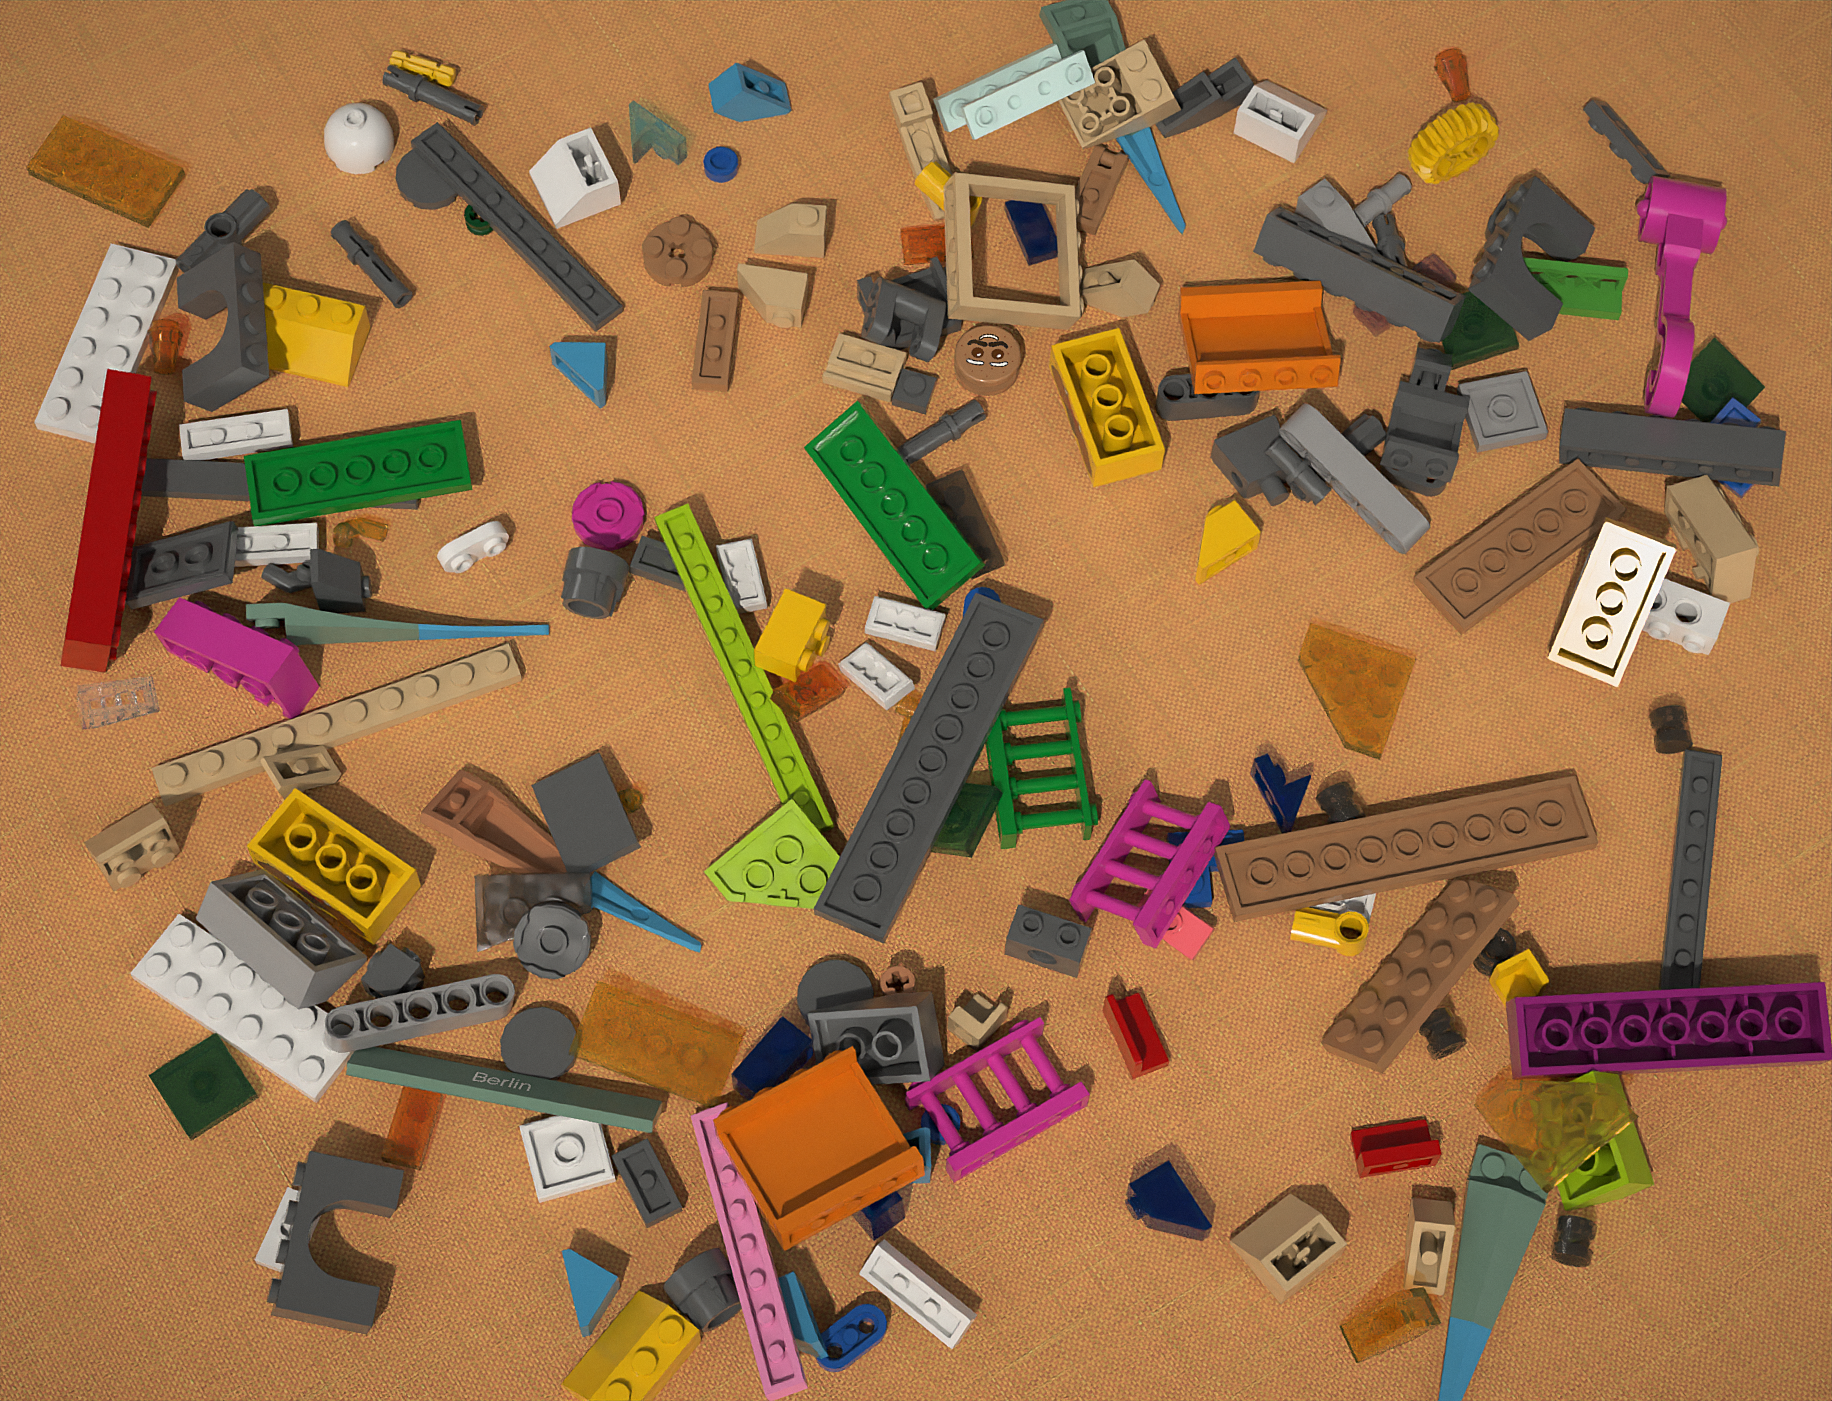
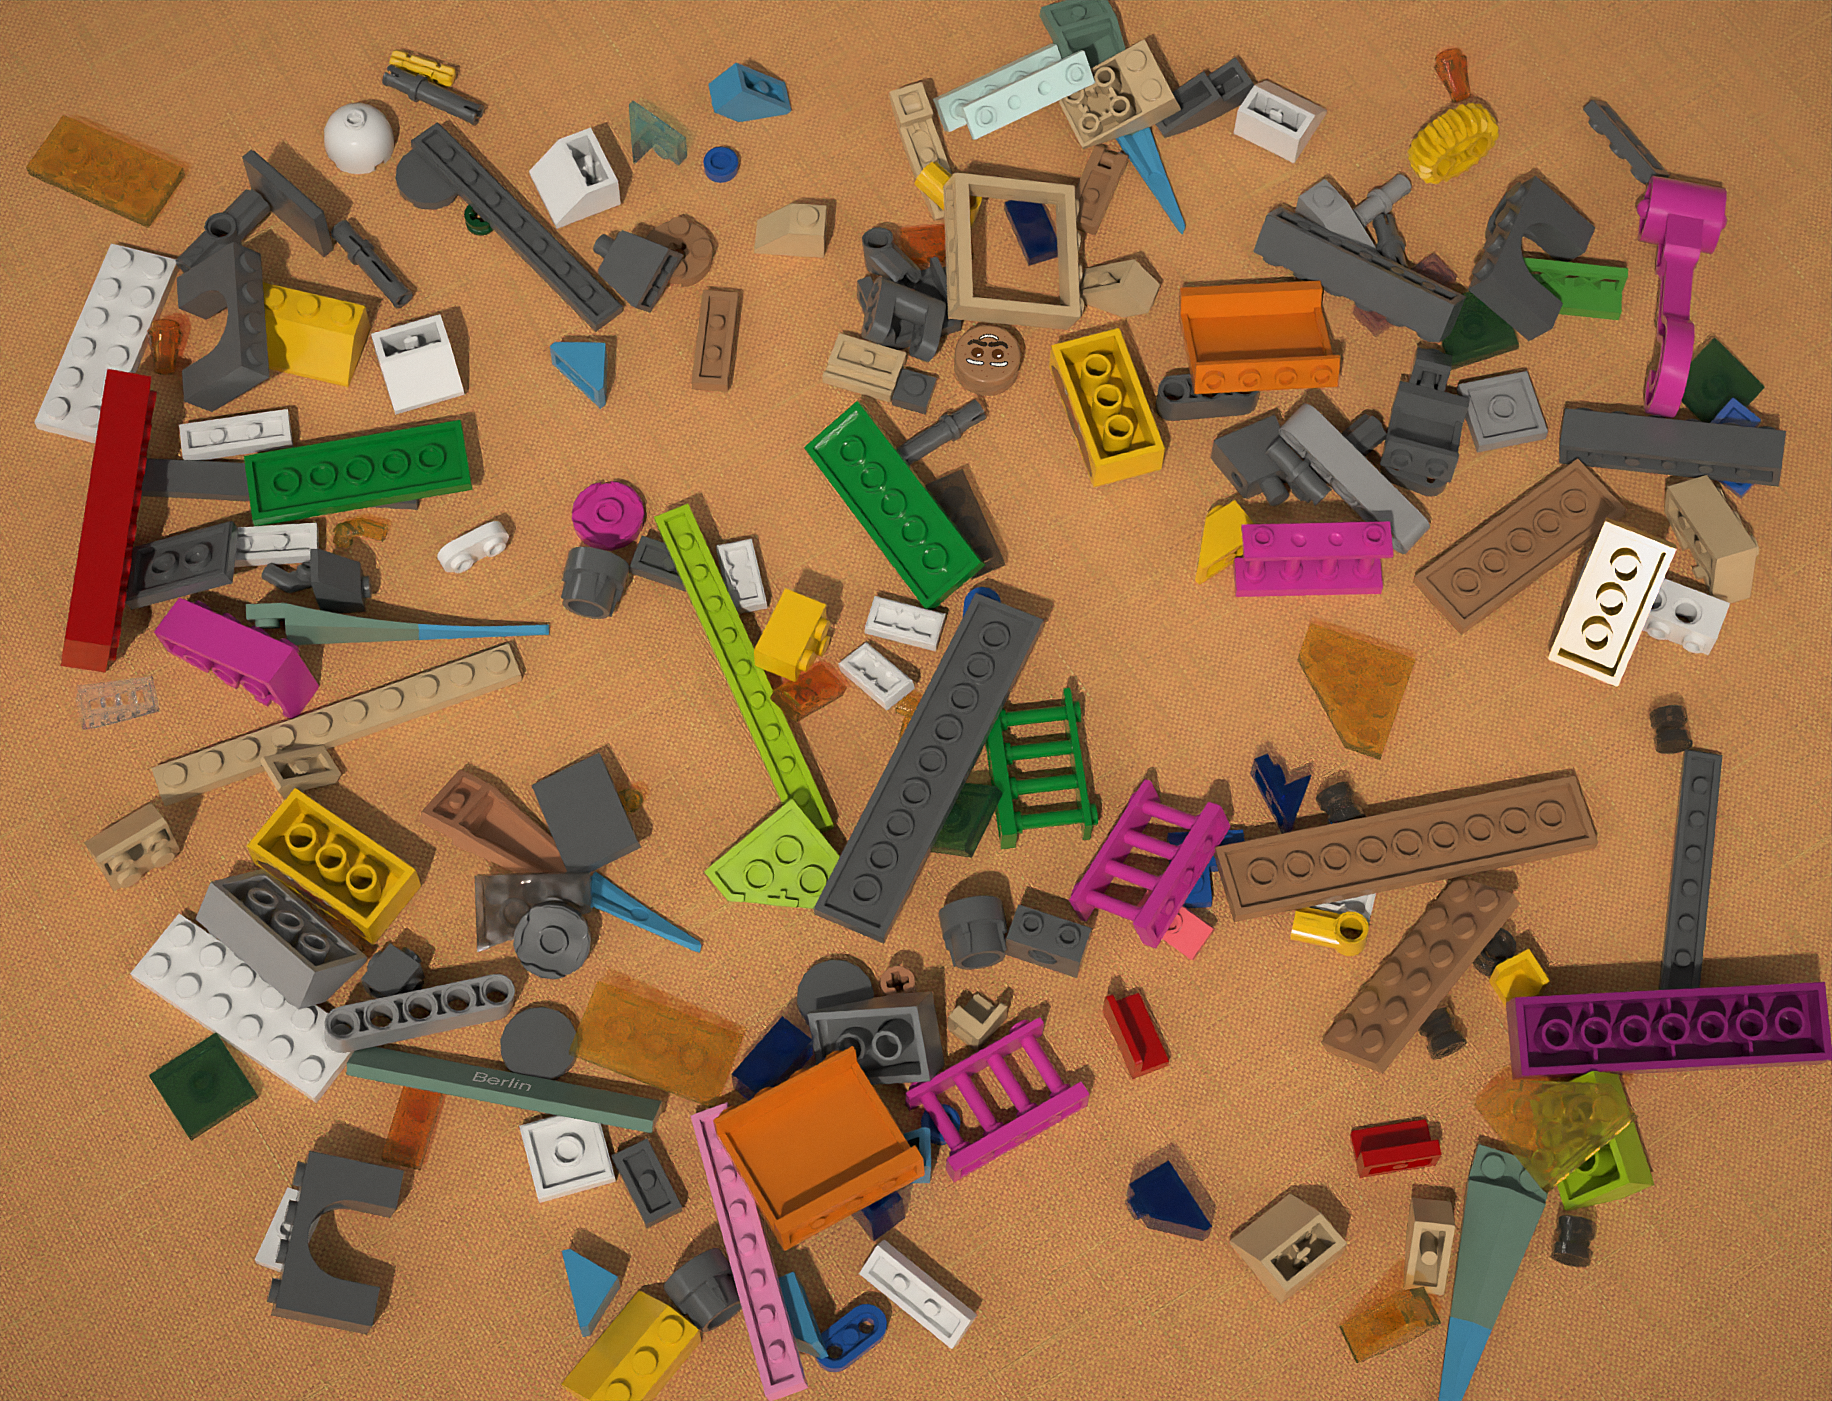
tan slope [737,263,809,328] -> none
none -> dark grey tile [242,150,333,257]
none -> white slope [371,314,464,415]
none -> dark grey torso [593,230,683,313]
none -> dark grey piece [862,227,921,289]
none -> dark grey piece [938,896,1007,970]
none -> dark pink fence [1233,521,1393,597]

